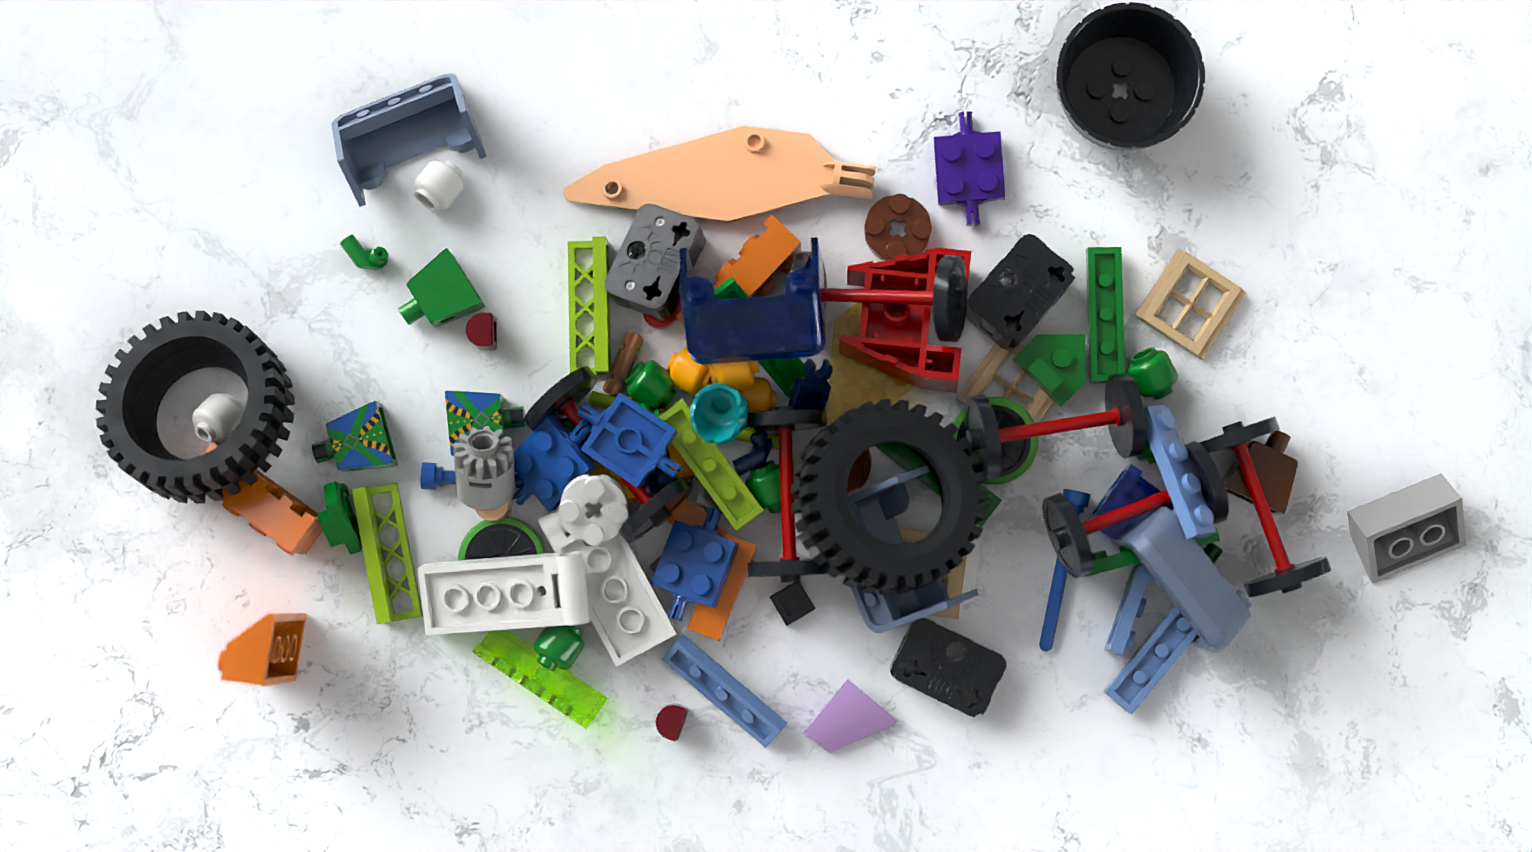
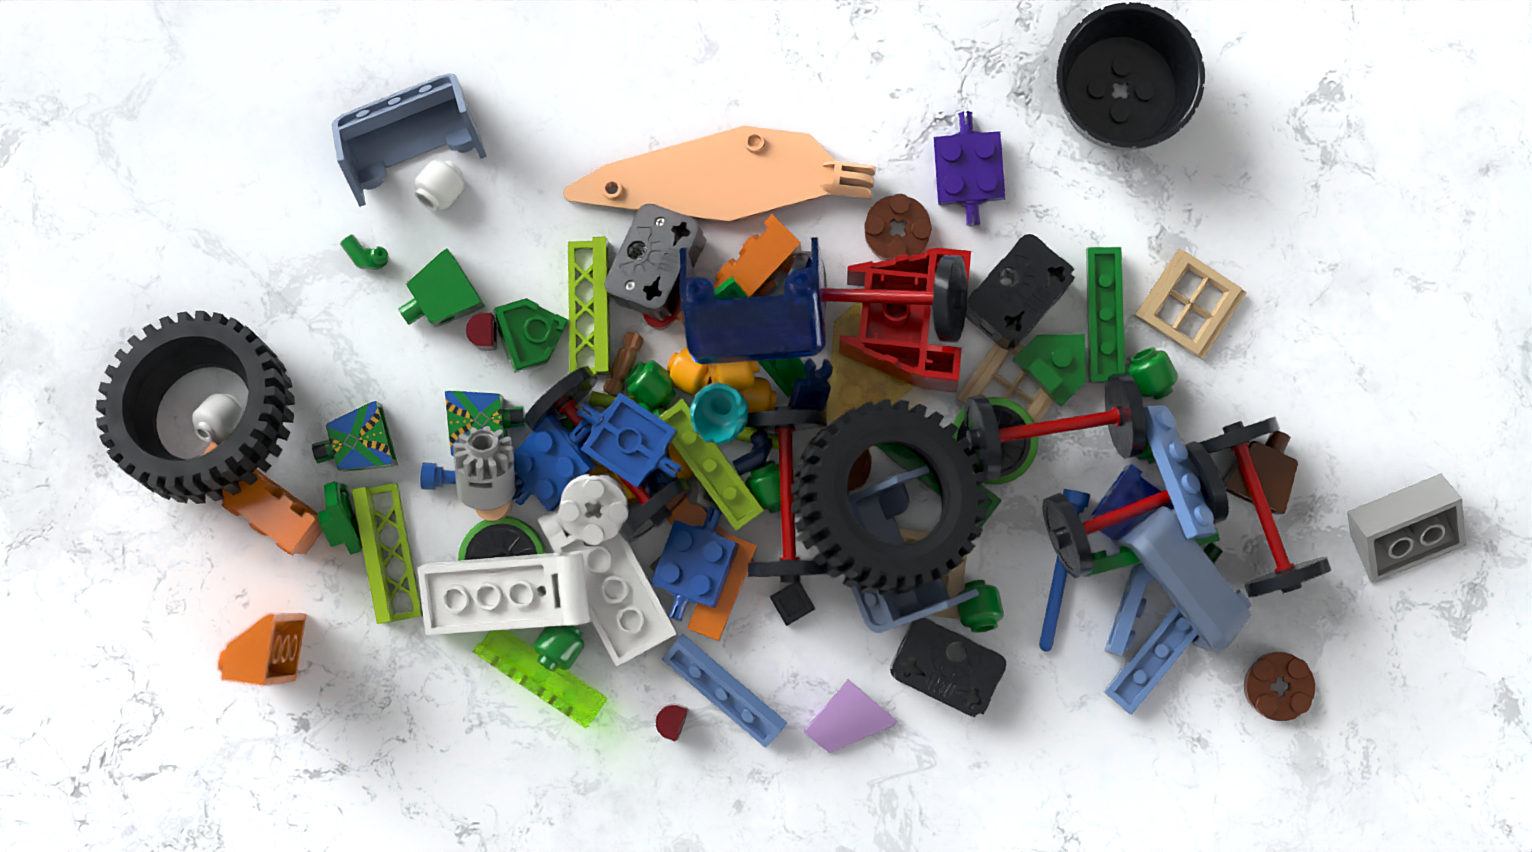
none -> green plate [493,298,569,373]
none -> green head [957,580,1004,633]
none -> copper plate [1244,652,1315,721]

